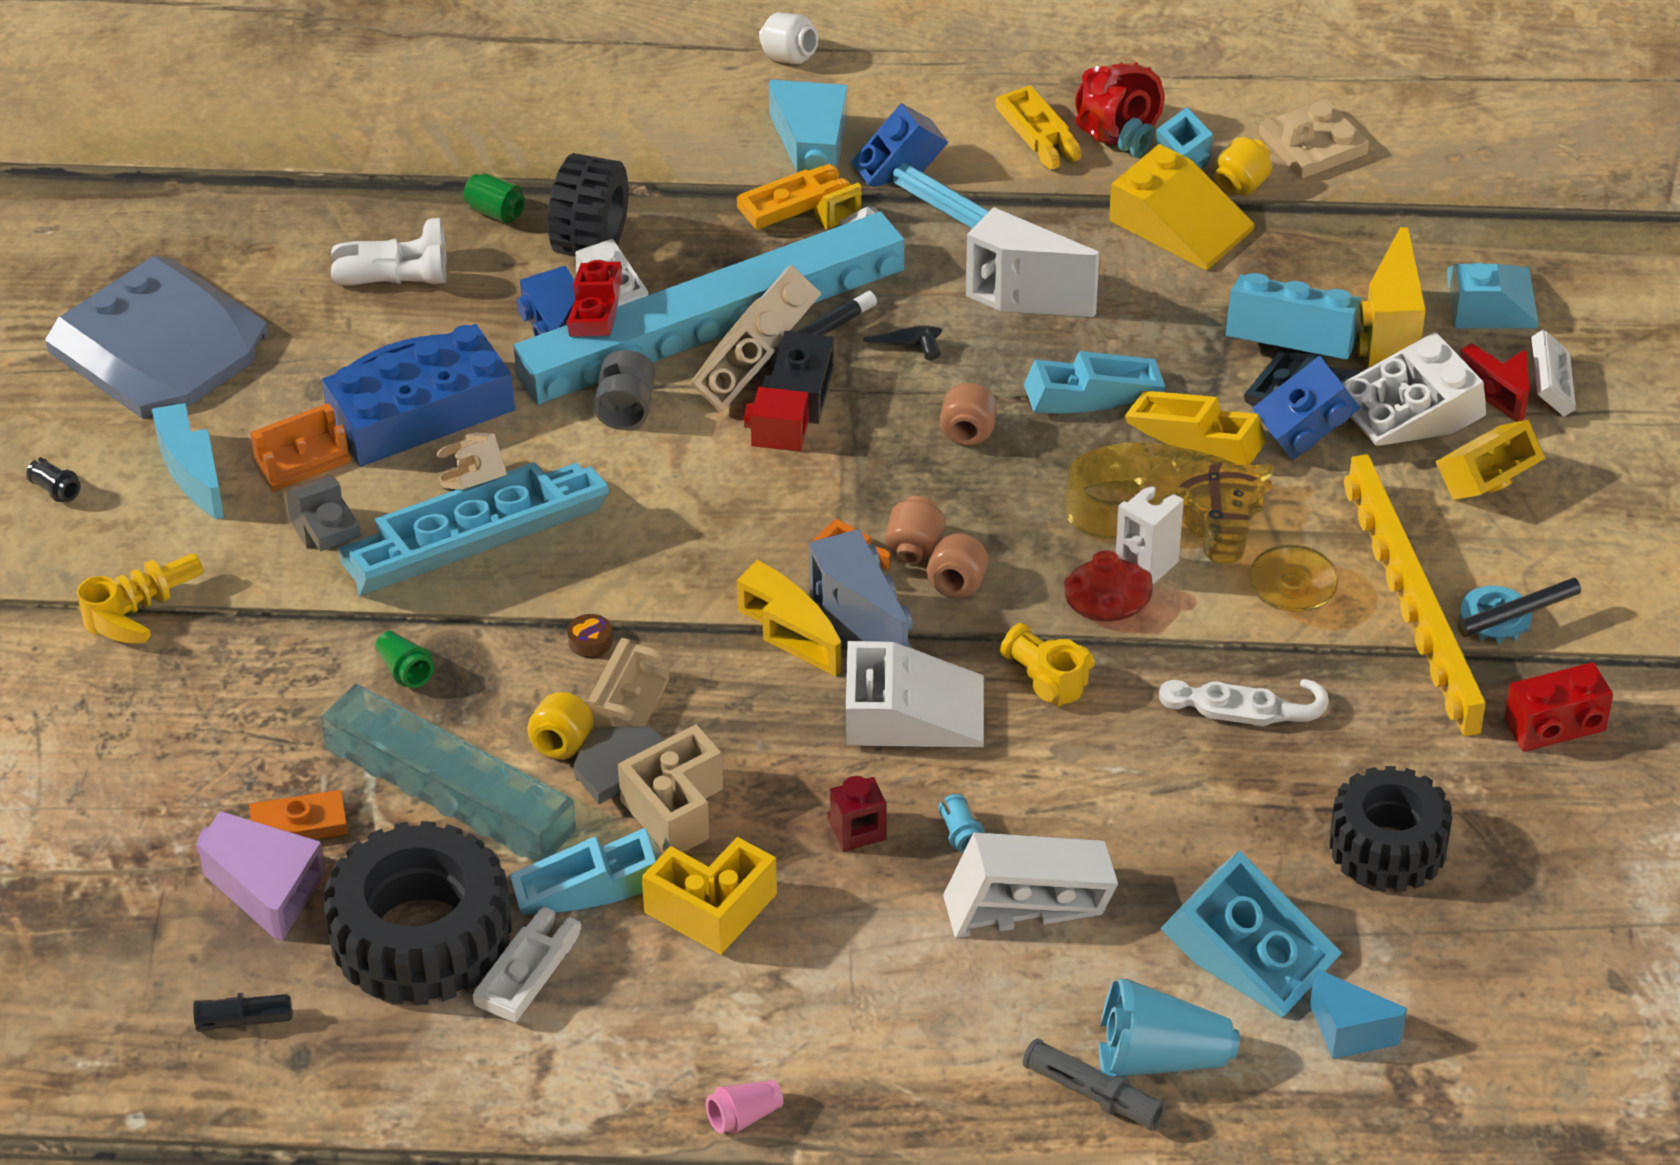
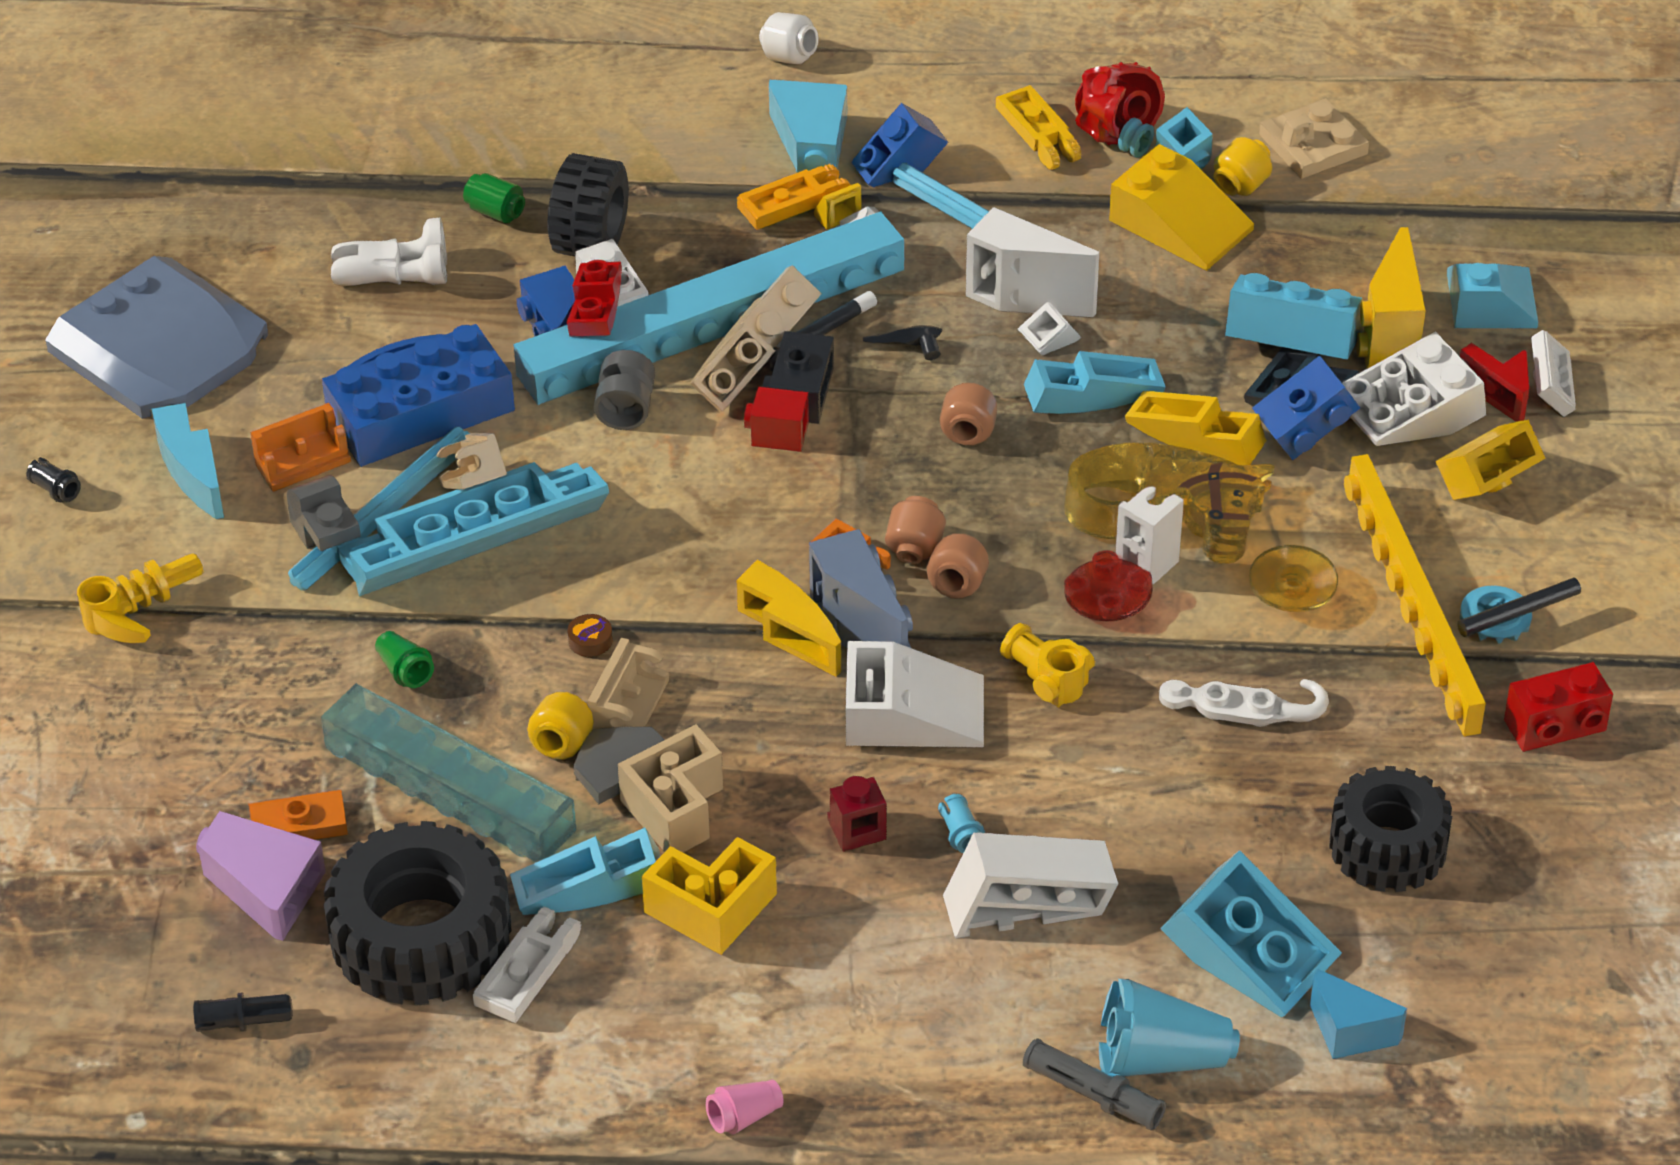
none -> medium azure axle [288,427,470,591]
none -> white slope [1018,301,1081,355]

